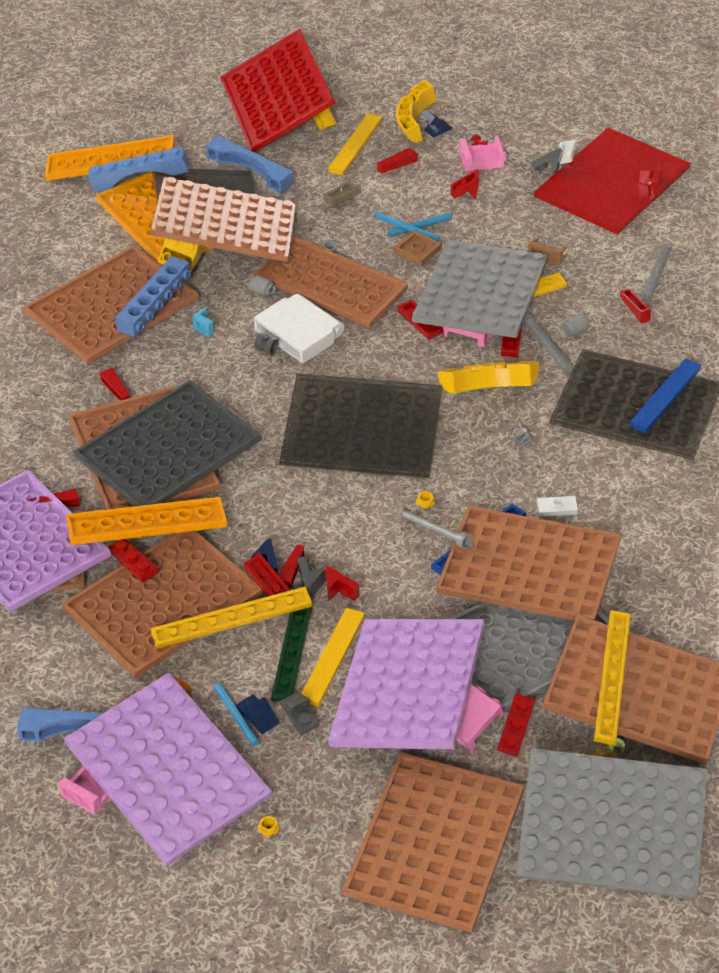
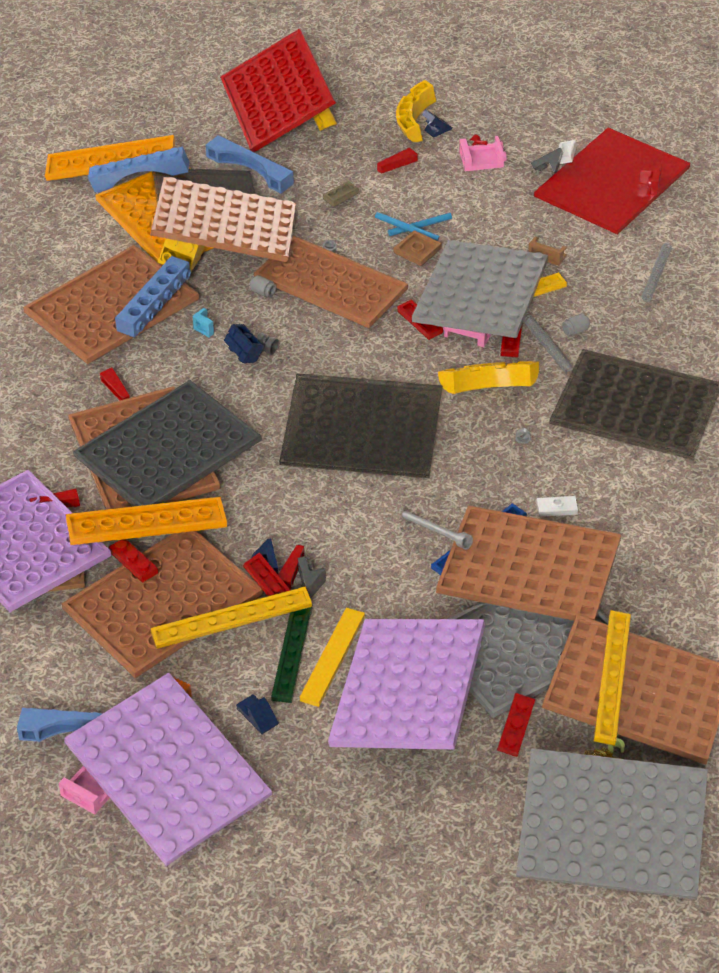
dark azure bar [213,683,259,746] -> none
white piece [254,294,344,363] -> none
yellow plate [258,816,279,837] -> none
dark grey slope [279,692,319,736] -> none
red slope [326,566,360,601] -> none
yellow tile [328,113,382,176] -> none
nougat plate [342,752,524,933] -> none
yellow plate [416,491,435,509] -> none
red slope [450,169,479,199] -> none
bright pink panel [457,684,504,751] -> none
red piece [620,289,651,323] -> none
blue tile [630,358,701,433] -> none
none -> dark blue brick [224,324,264,364]

